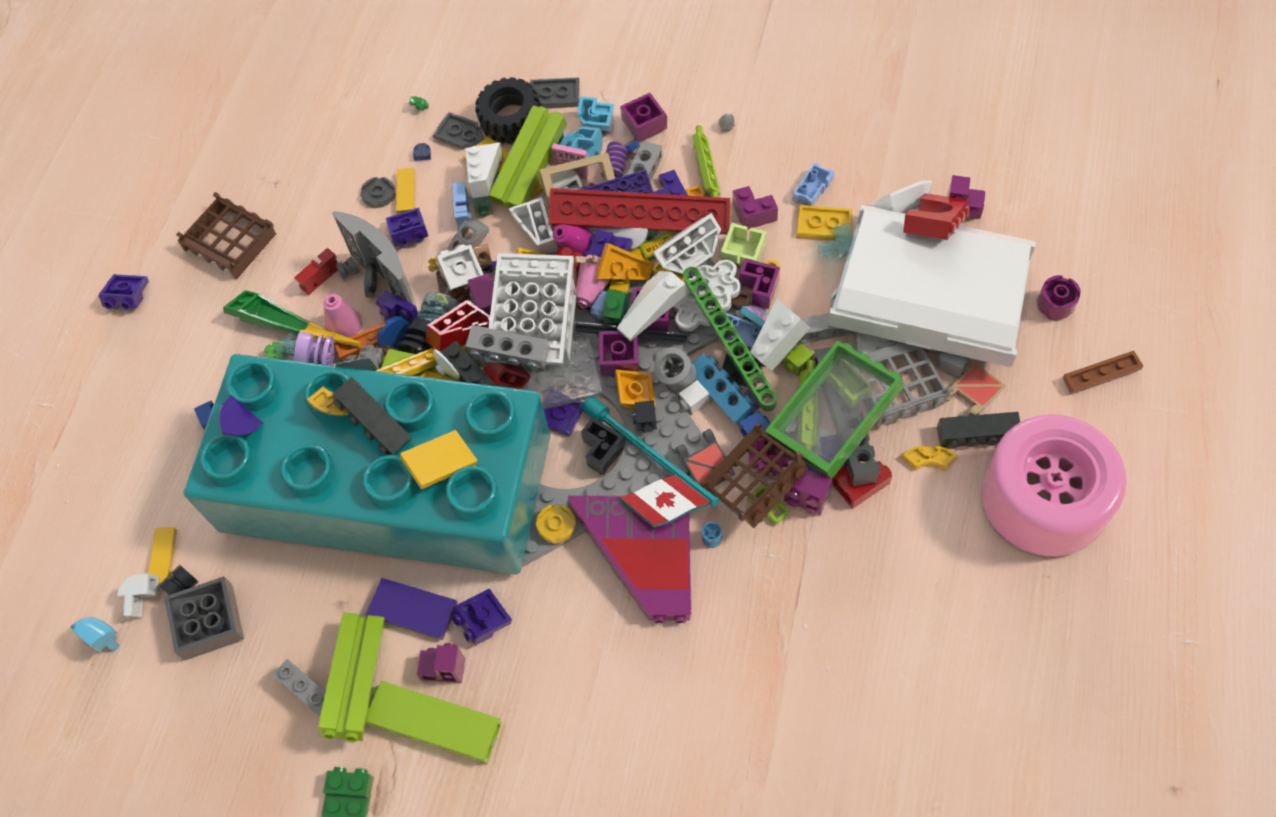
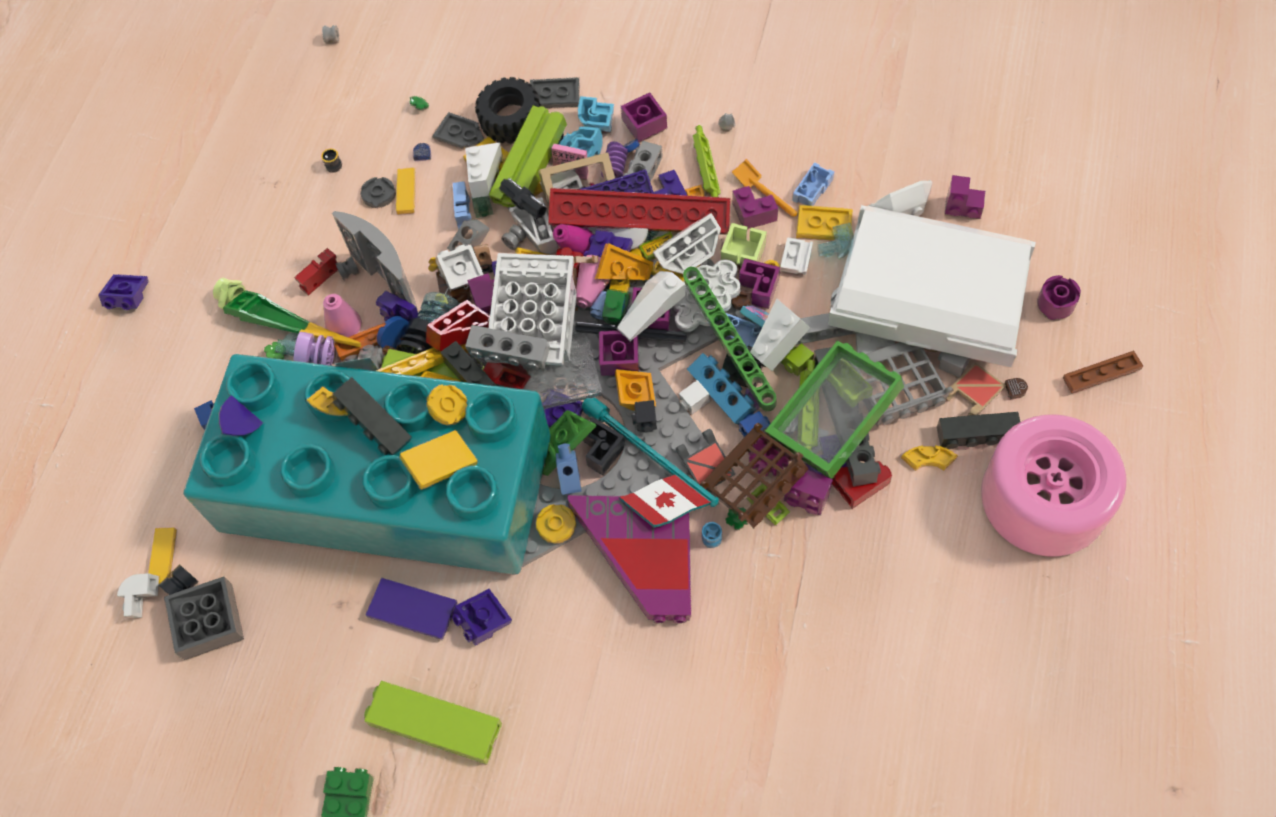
medium azure brick [70,617,120,652] -> none
reddish brown window [176,192,276,280] -> none
light grey brick [273,659,325,717] -> none
lime brick [318,612,384,742] -> none
dark grey tile [364,262,377,298] -> none
dark purple plate [386,208,429,247] -> none
magenta brick [417,643,465,683] -> none
white dish [433,349,461,380] -> none
light grey hat [654,347,696,392] -> none
red arch [903,193,970,240] -> none
none -> yellowish green piece [213,278,245,309]
none -> black wheel [321,148,342,173]
none -> light grey wheel [322,25,339,42]
none -> yellow tile [427,384,467,425]
none -> black piece [499,178,547,219]
none -> light grey wheel [501,225,526,250]
none -> bright green wing [543,410,596,476]
none -> medium blue torso [556,444,582,495]
none -> green plant [725,507,748,530]
none -> light orange piece [732,159,797,217]
none -> white plate [780,237,813,275]
none -> reddish brown tile [1005,378,1028,400]

